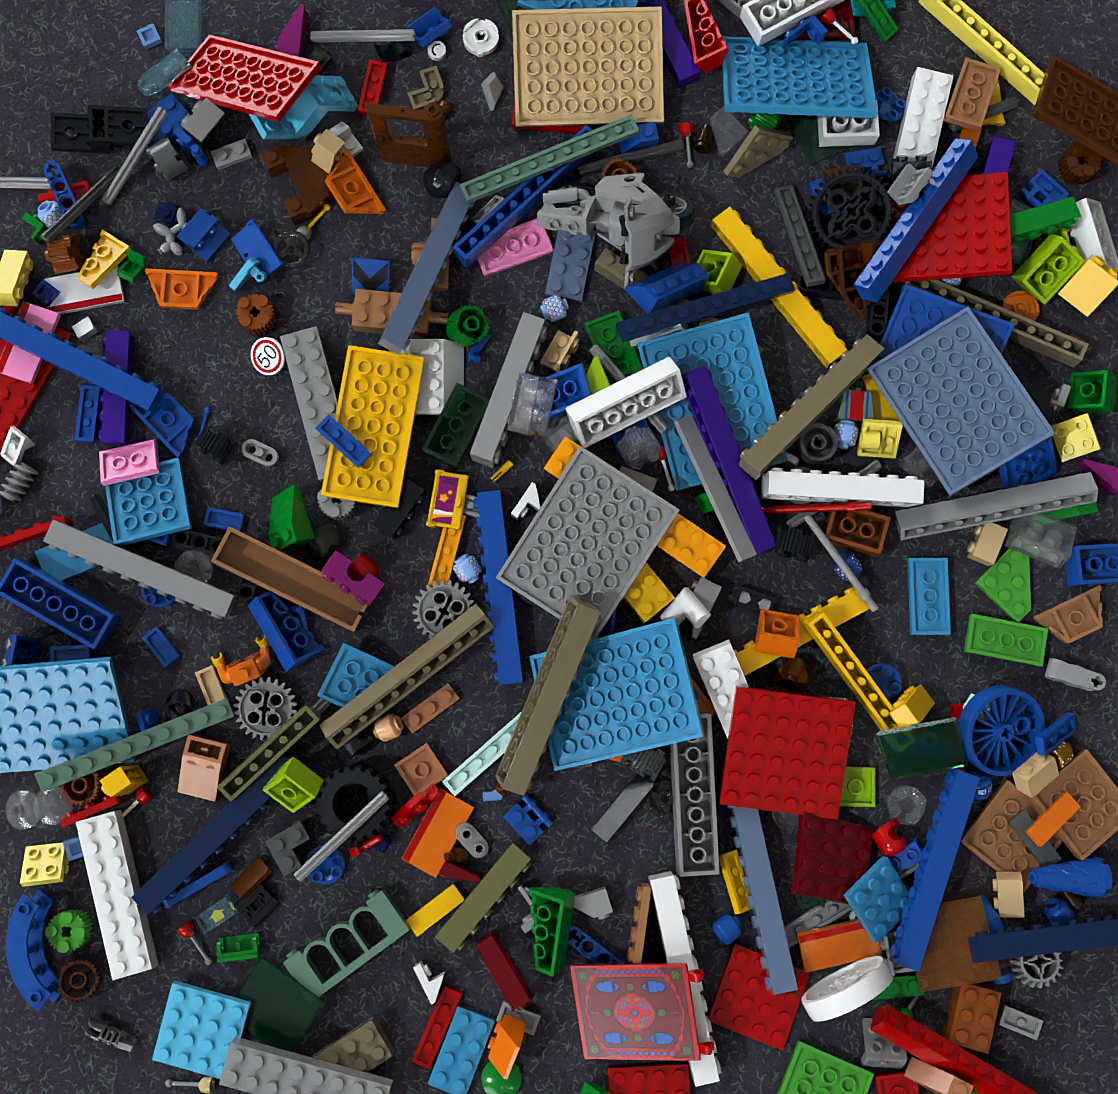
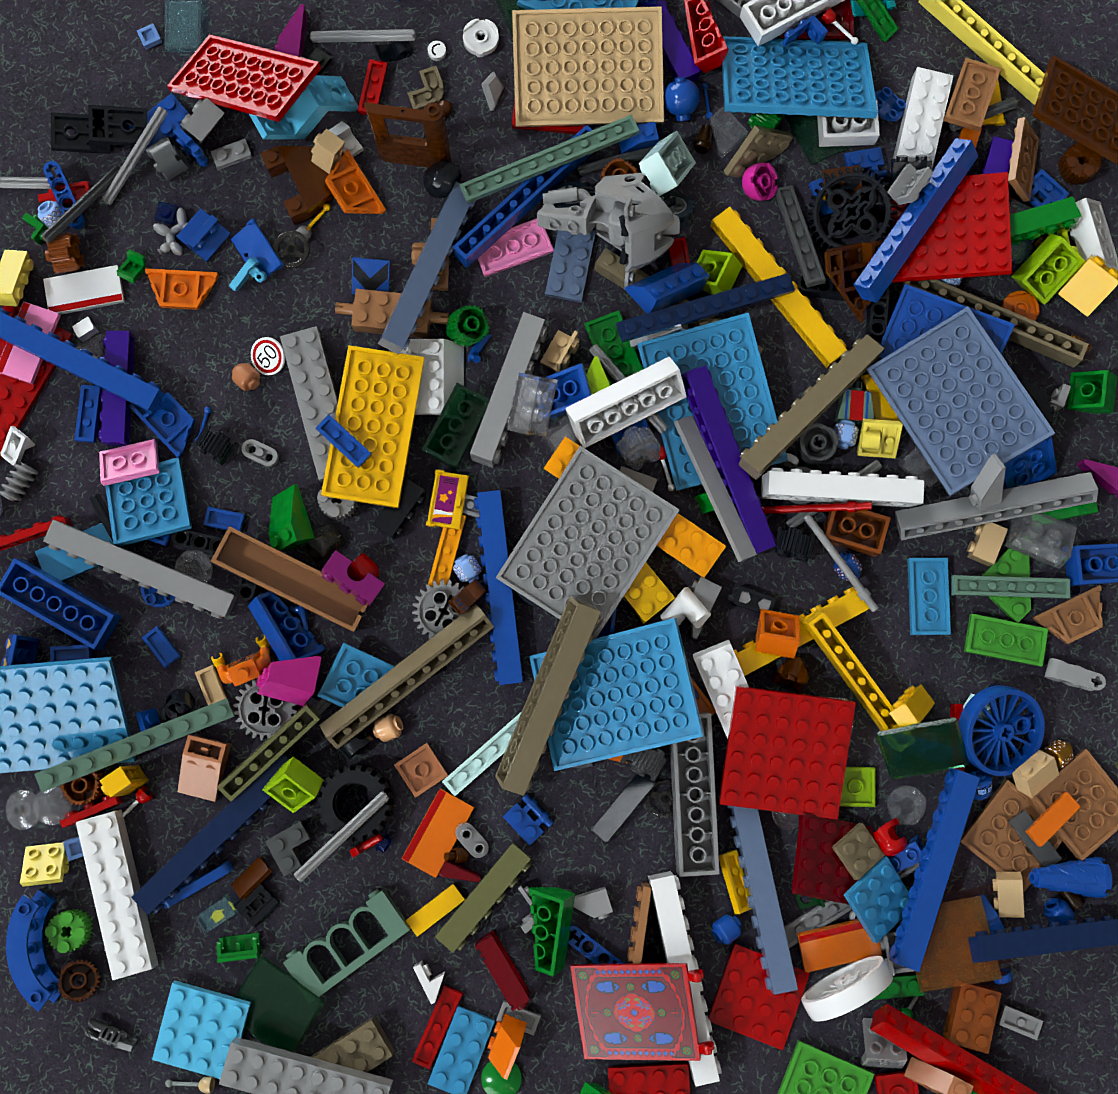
clear blue plate [31,279,61,307] -> none
yellow wing [77,230,131,289] -> none
clear light blue tile [137,48,192,96] -> none
hinge [177,920,213,965] -> none
dark orange brick [236,294,278,336] -> none
blue dish [306,845,345,885] -> none
red hinge [390,783,442,828] -> none
nougat plate [401,683,460,734] -> none
blue bracket [407,7,452,47] -> none
light grey plate [470,195,505,226] -> none
medium blue arm [483,782,508,802] -> none
yellow pin [490,460,514,482] -> none
white slope [511,482,540,520] -> none
light blue head [540,294,569,322] -> none
hinge [679,122,694,168] -> none
blue dish [867,663,902,700] -> none
light grey gear [1008,952,1065,988] -> none
blue plate [1035,712,1077,756] -> none
light yellow plate [1051,413,1101,462] -> none
none -> nougat head [232,363,260,391]
none -> dark pink slope [256,656,321,706]
none -> reddish brown leg [448,578,486,615]
none -> light aqua brick [639,131,696,196]
none -> blue brick [663,76,700,121]
none -> blue hinge [702,82,713,120]
none -> dark pink cylinder [742,162,778,201]
none -> dark tan plate [832,823,885,880]
none -> sand green plate [951,575,1070,599]
none -> light grey slope [969,453,1006,512]
none -> medium nougat plate [1008,117,1039,202]

